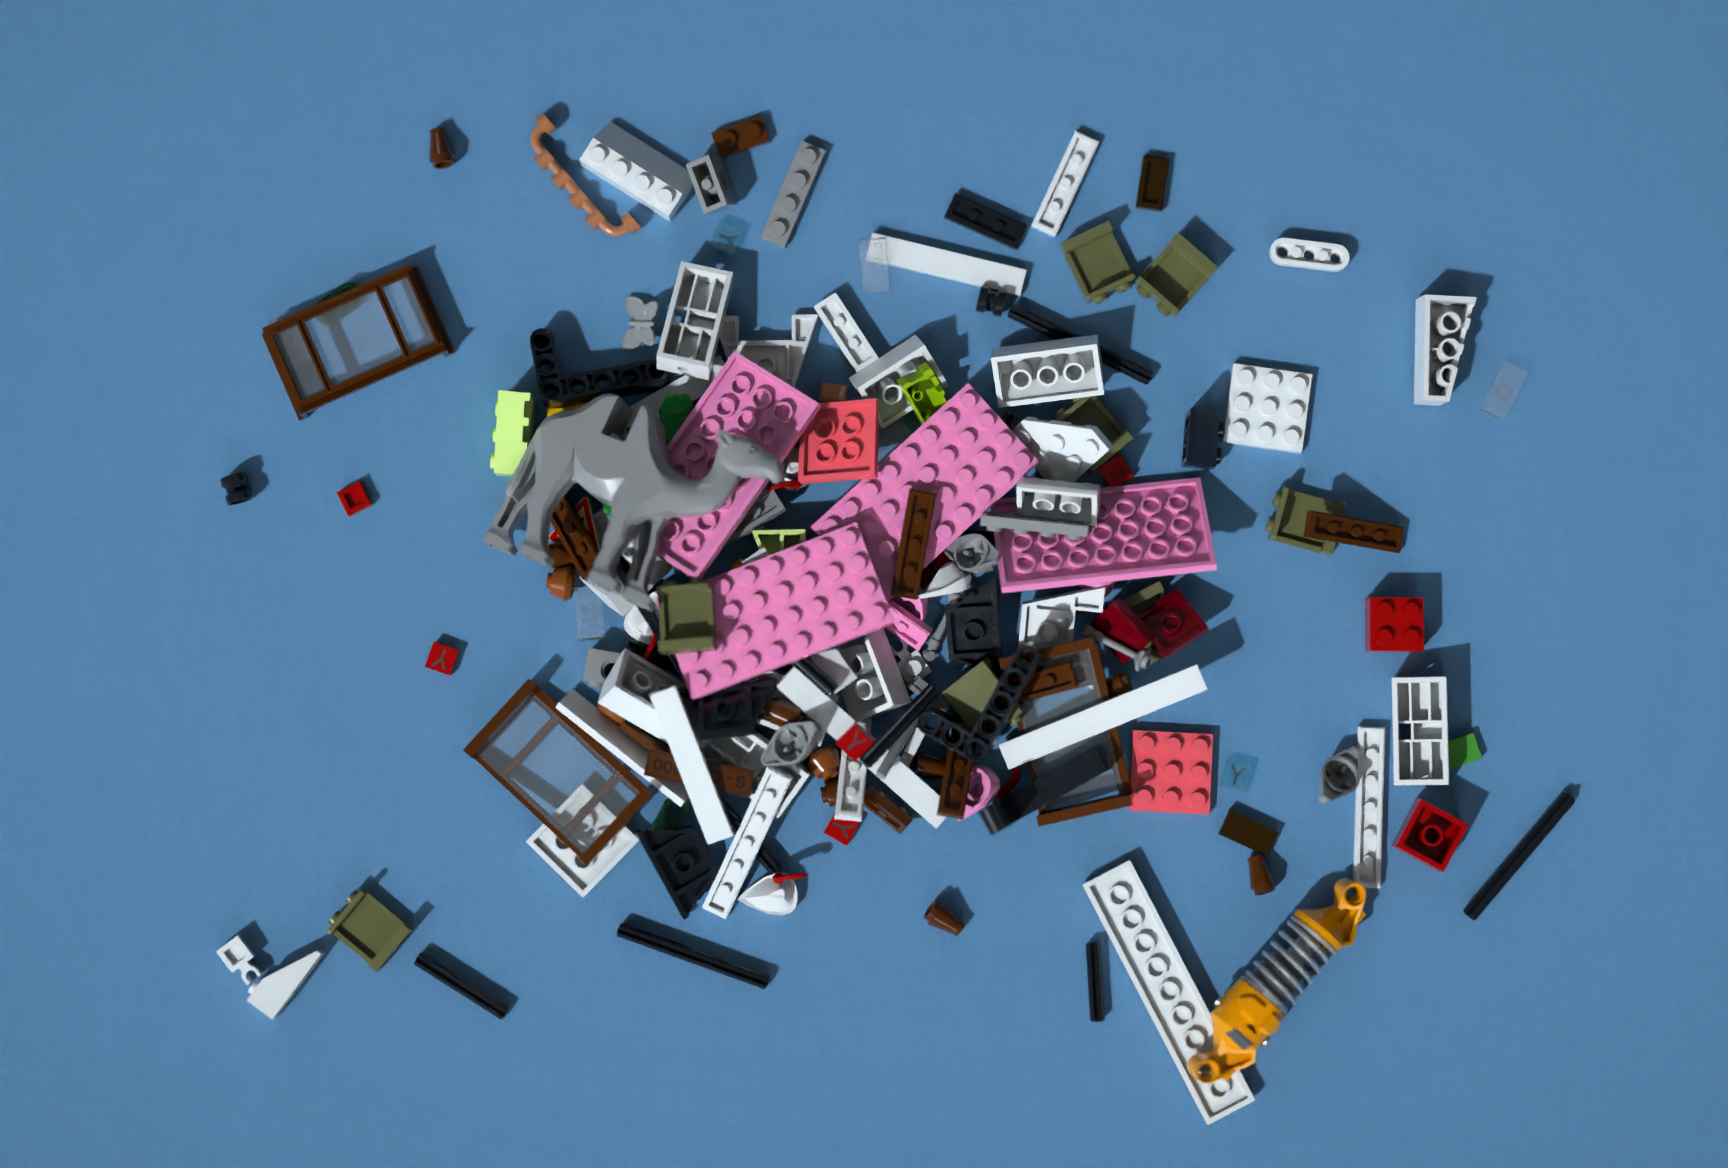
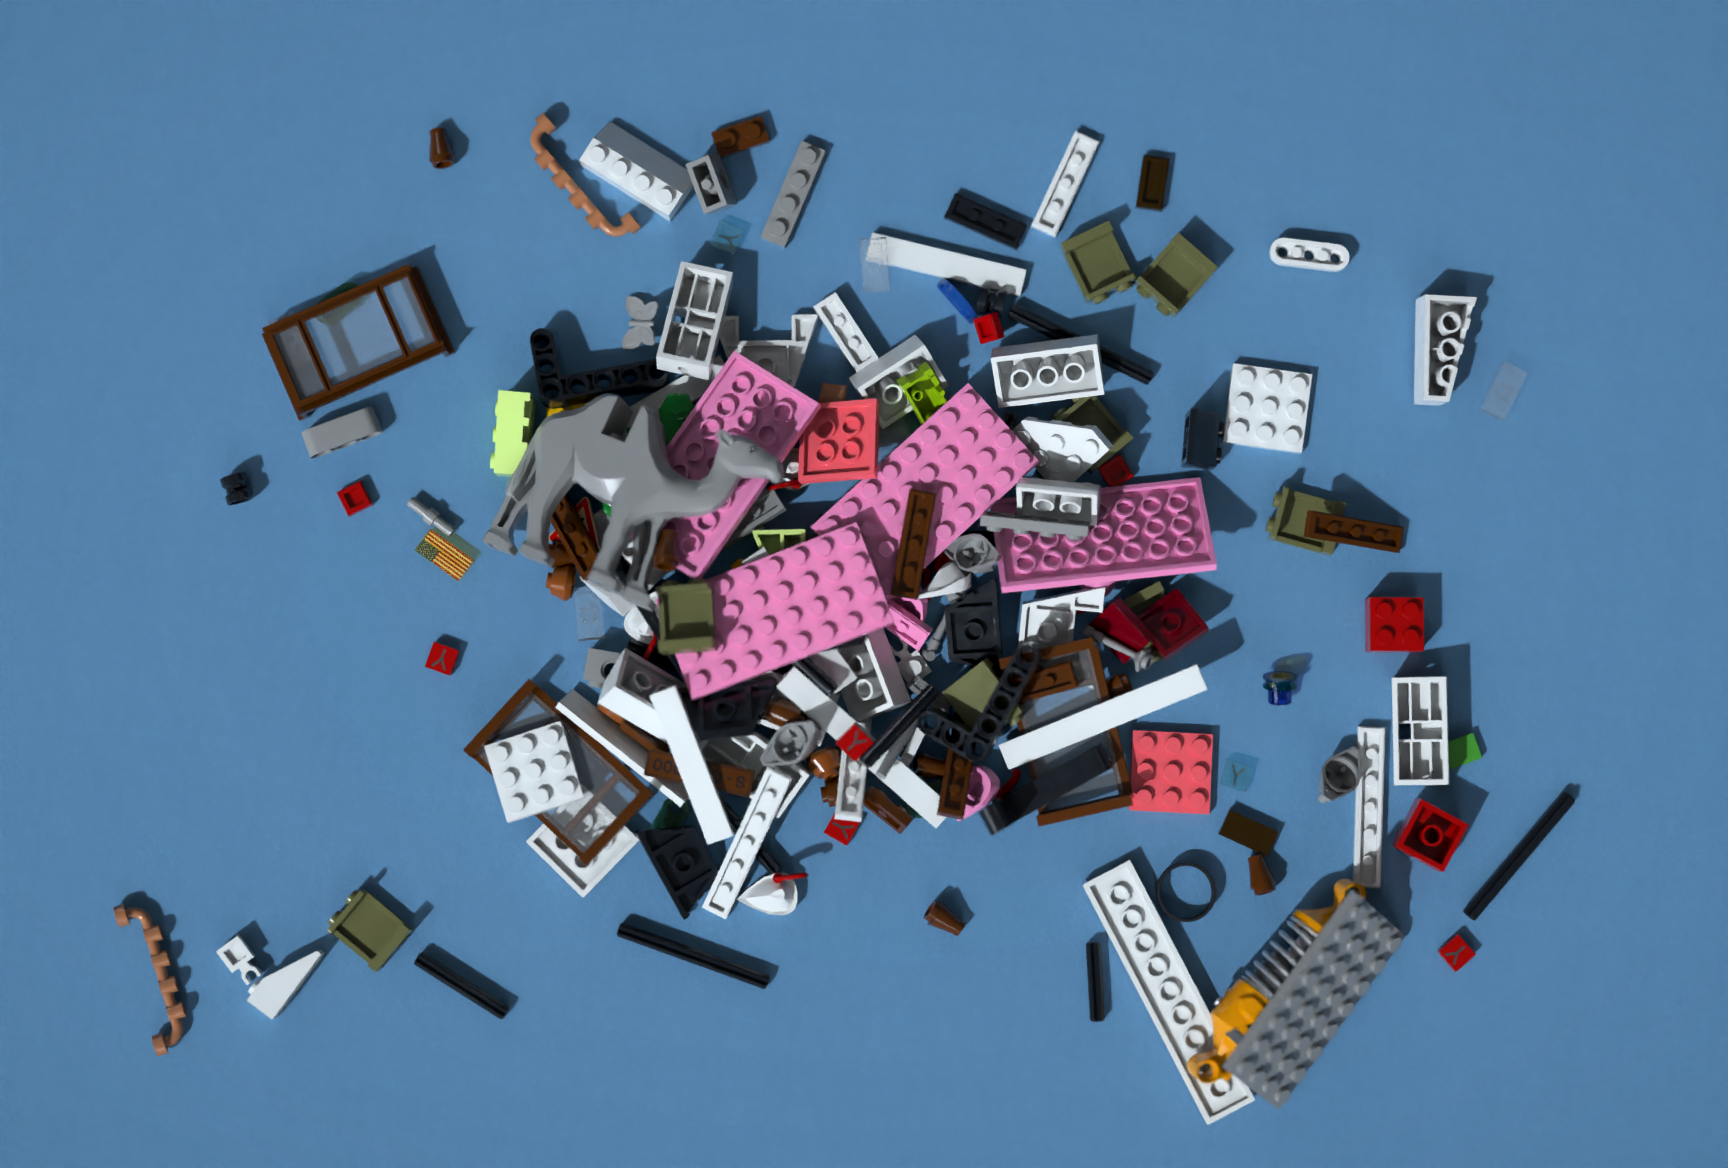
none -> nougat bar [113,904,186,1056]
none -> light grey beam [301,407,383,458]
none -> light grey bar [407,497,456,537]
none -> clear yellow tile [415,529,474,582]
none -> white plate [484,721,585,823]
none -> reddish brown cone [652,529,679,572]
none -> blue tile [936,279,978,324]
none -> red tile [973,312,1005,344]
none -> black tyre [1156,863,1216,922]
none -> light grey plate [1222,890,1406,1109]
none -> clear blue piece [1263,671,1297,705]
none -> red tile [1437,934,1476,972]

